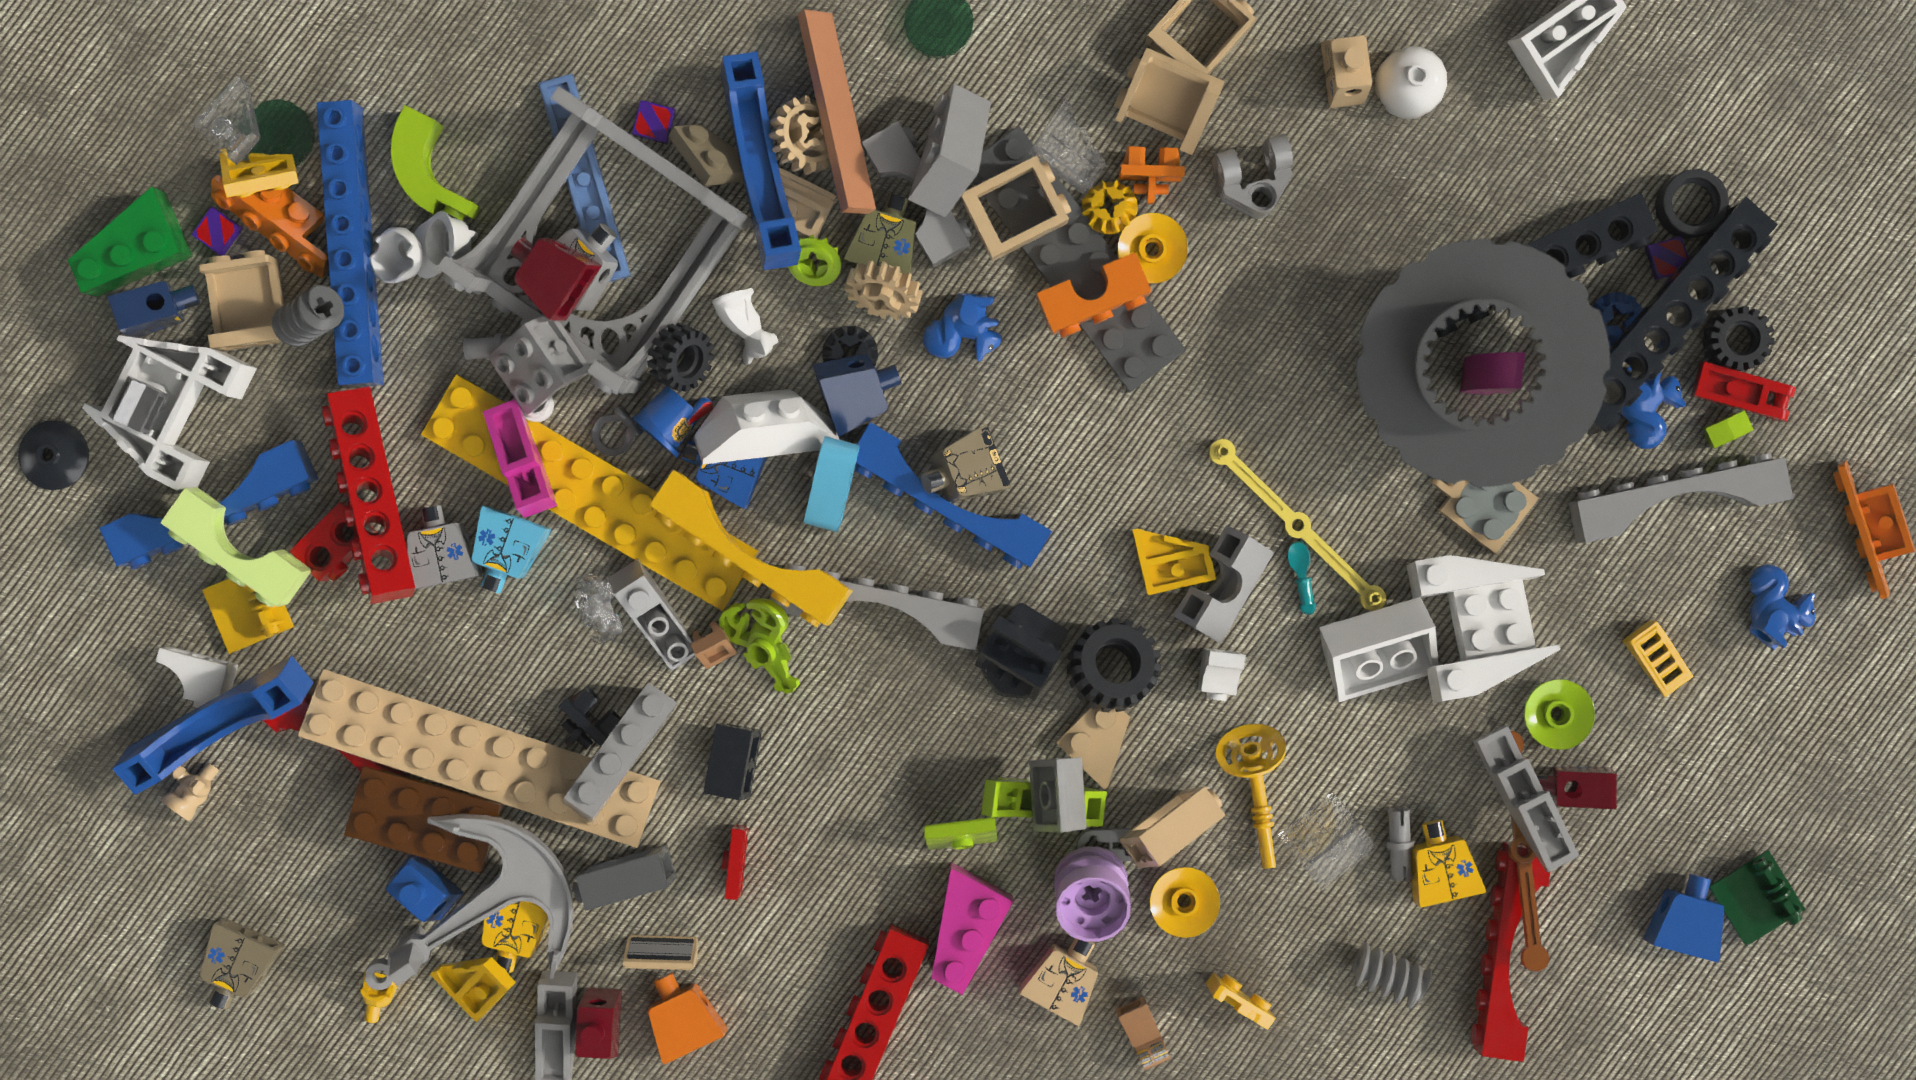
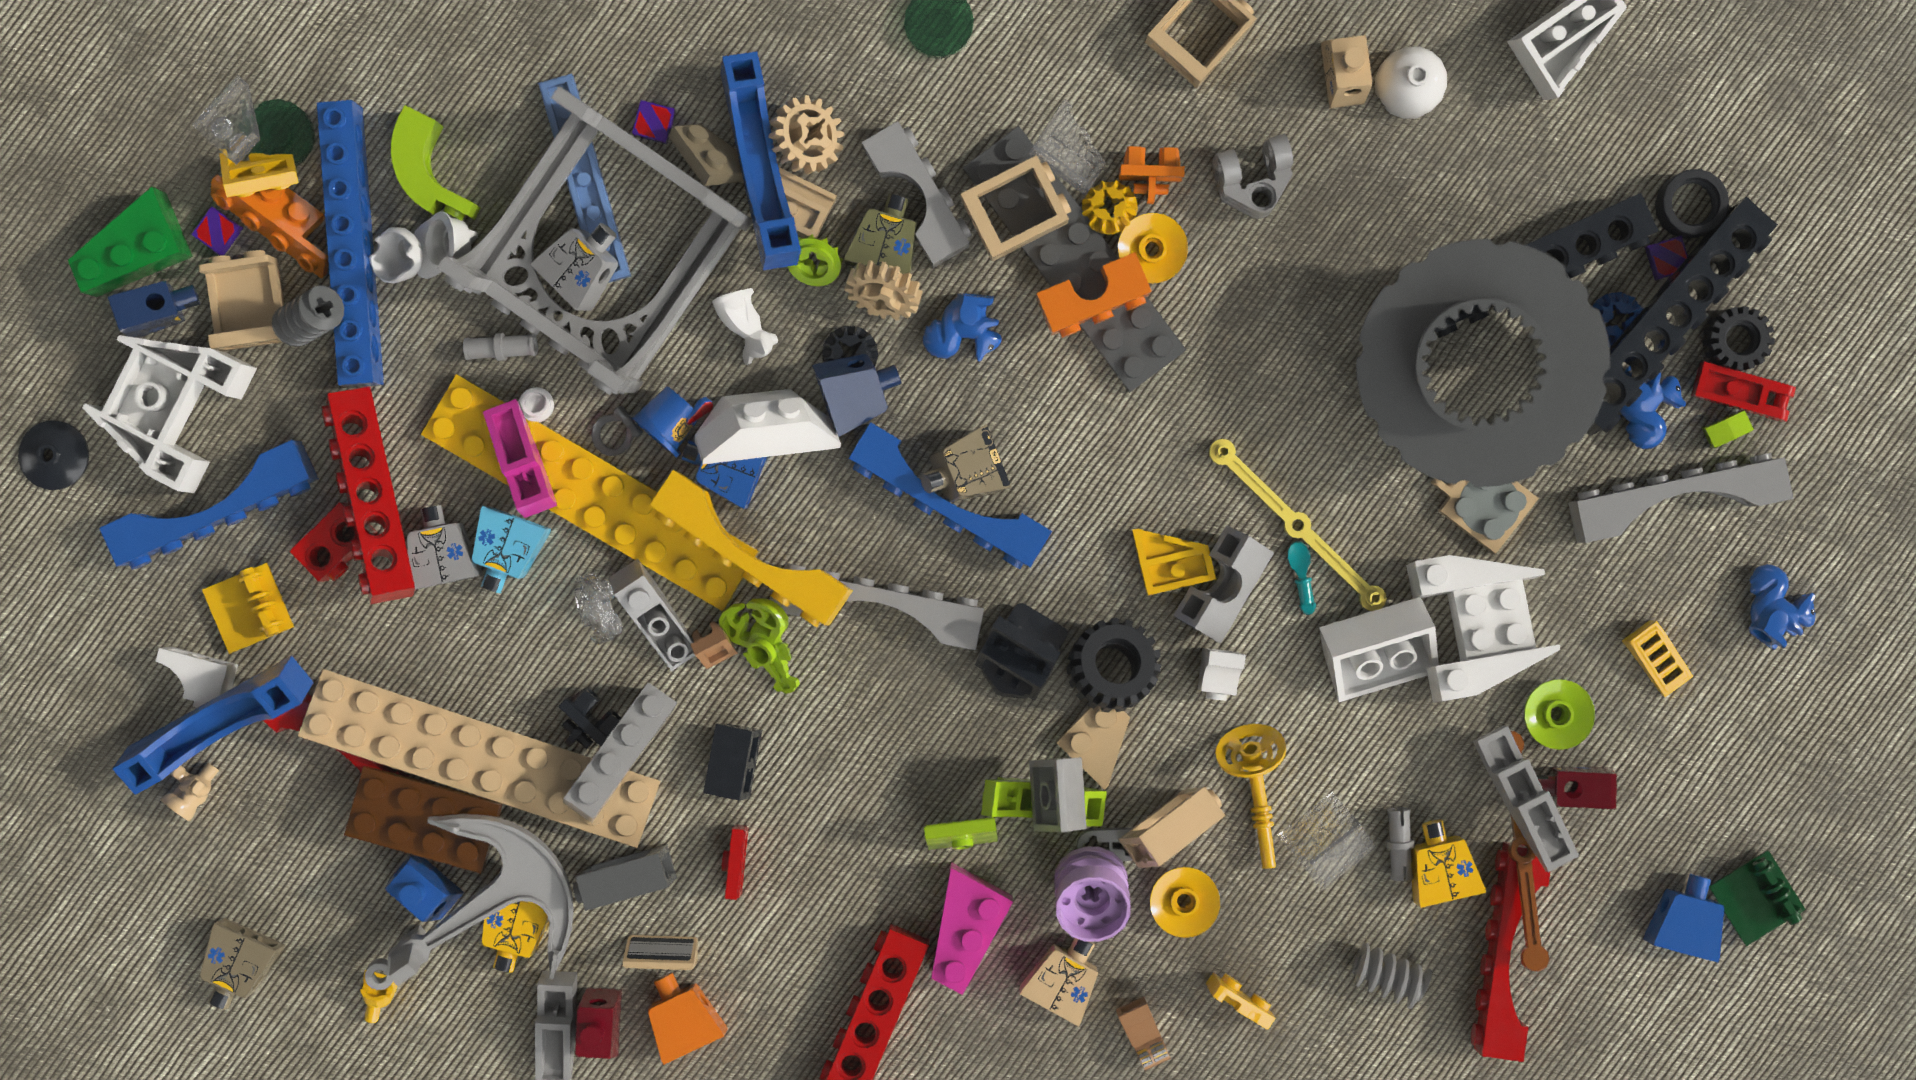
flat silver piece [108,376,168,434] -> none
yellowish green arch [161,487,312,607] -> none
yellow wing [430,957,516,1023] -> none
light grey bracket [489,315,590,415] -> none
dark red torso [511,238,602,321] -> none
black tyre [647,323,714,392] -> none
nougat tile [797,10,876,214] -> none
medium azure beam [804,436,860,533] -> none
light grey wedge [908,84,991,217] -> none
tan panel [1114,48,1225,155] -> none
dark pink slope [1460,352,1526,395] -> none
orange bracket [1833,460,1915,599] -> none

